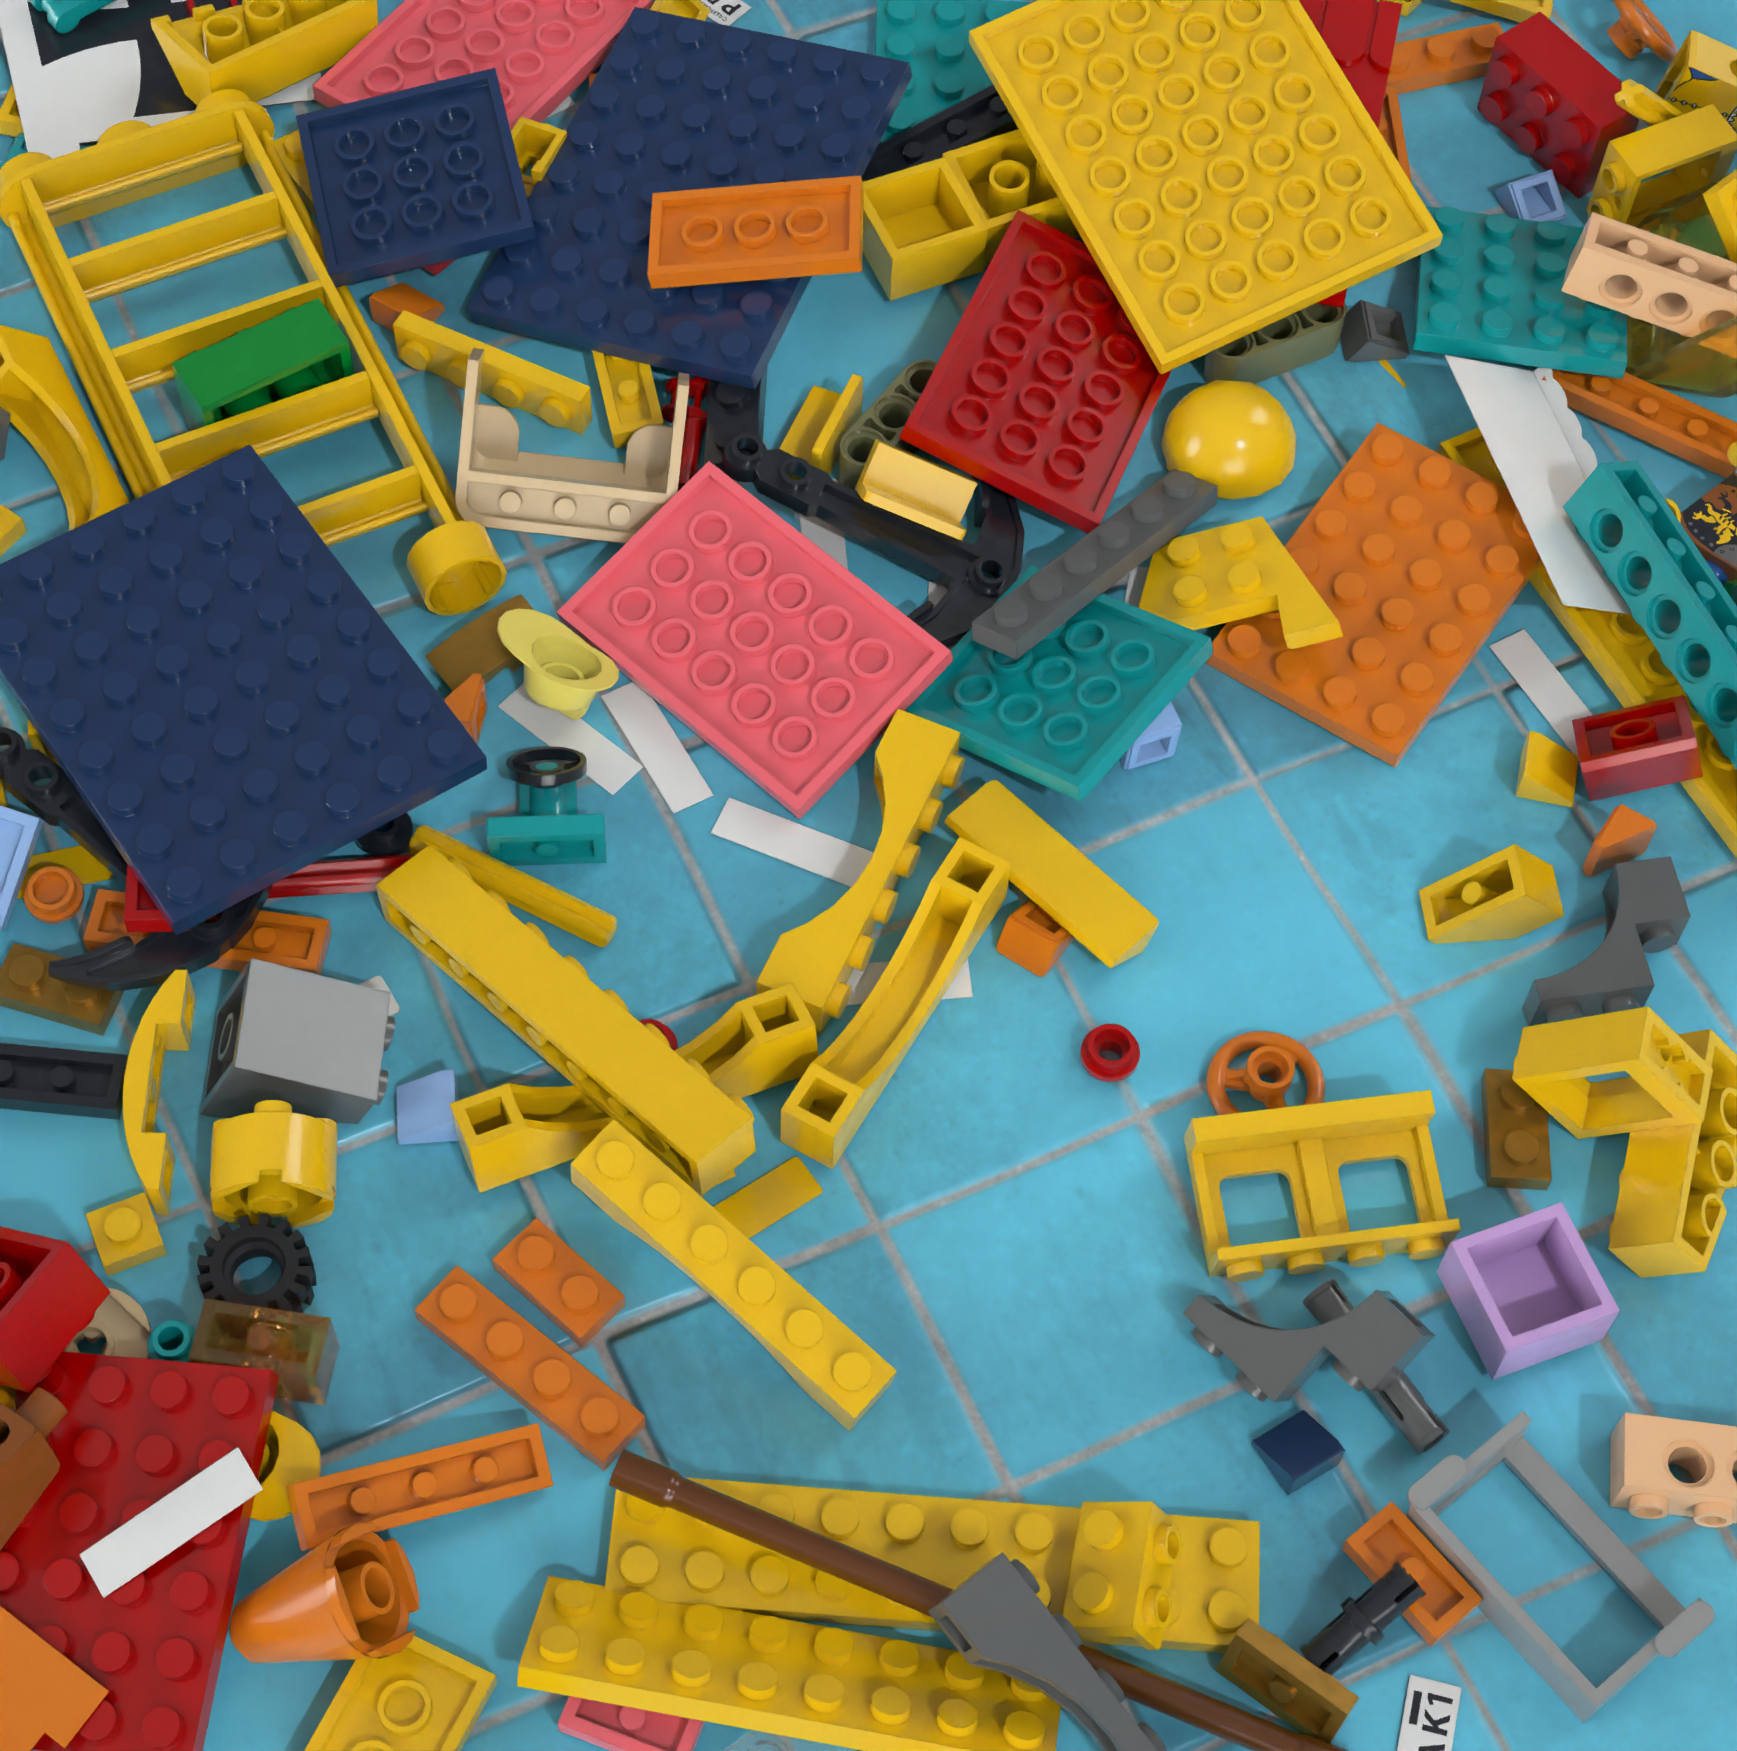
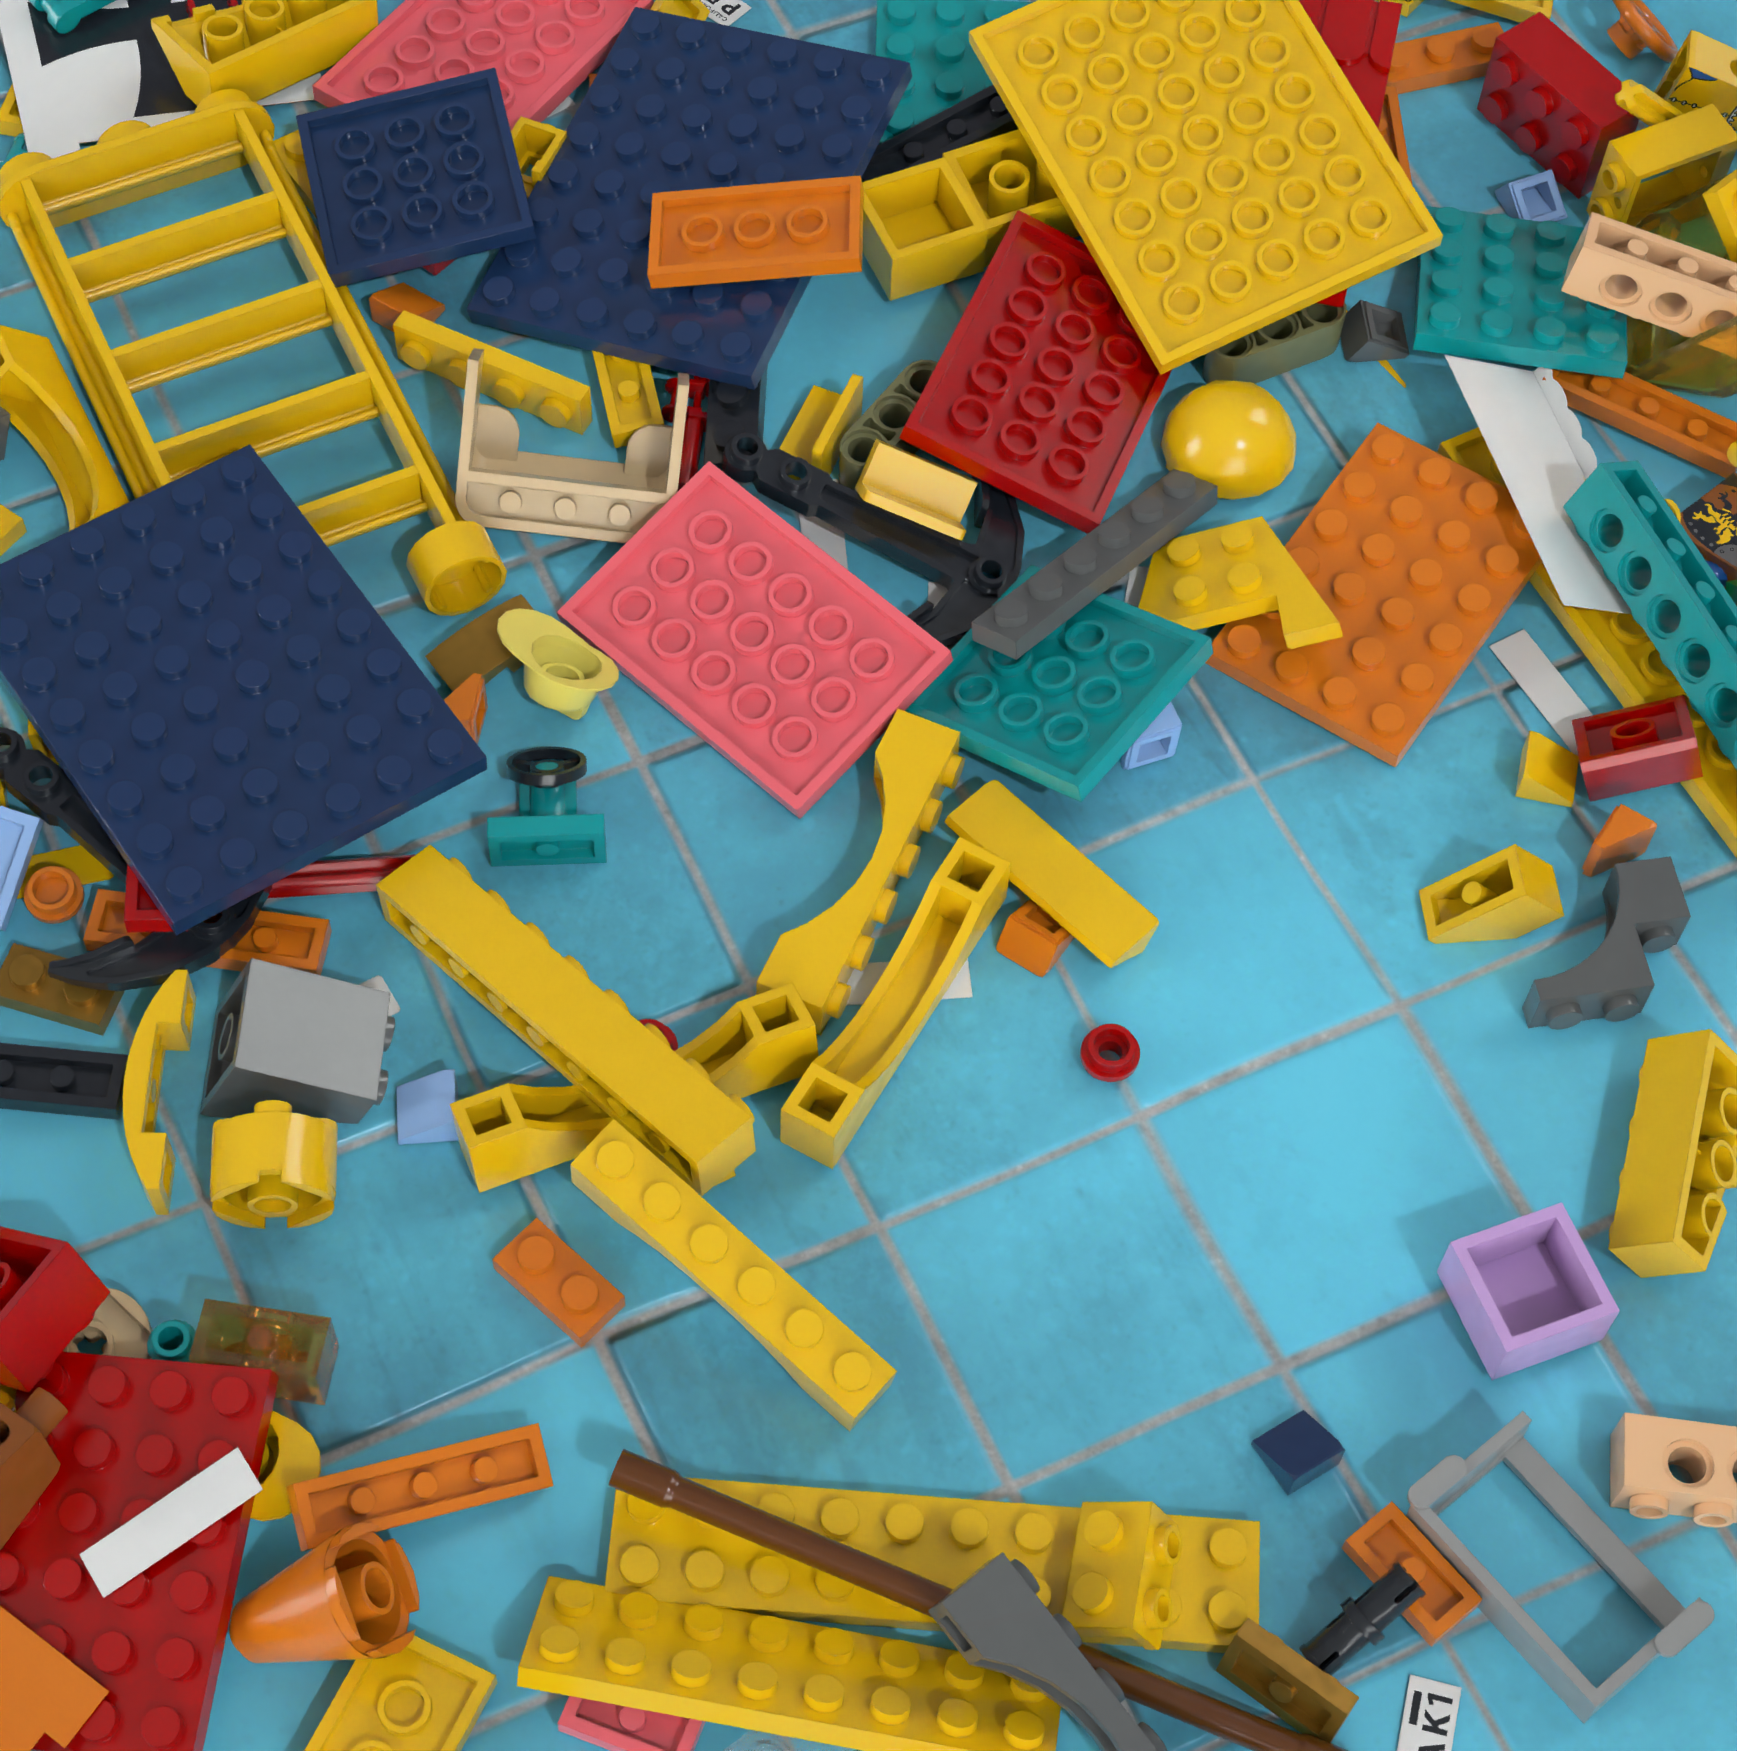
yellow plate [85,1192,167,1276] -> none
green brick [172,298,354,432] -> none
black tyre [197,1214,317,1338] -> none
black plate [356,813,413,857] -> none
yellow axle [408,825,618,947] -> none
orange plate [414,1265,646,1471] -> none
white sticker [498,683,644,795] -> none
white sticker [601,682,714,814] -> none
white sticker [711,797,874,887] -> none
yellow sticker [713,1157,823,1239] -> none
yellow window [1183,1090,1461,1282] -> none
dark grey arch [1183,1290,1435,1402] -> none
orange piece [1206,1031,1325,1115] -> none
dark grey pin [1303,1279,1450,1455] -> none
pearl gold plate [1481,1068,1552,1190] -> none
yellow window [1512,1006,1713,1139] -> none

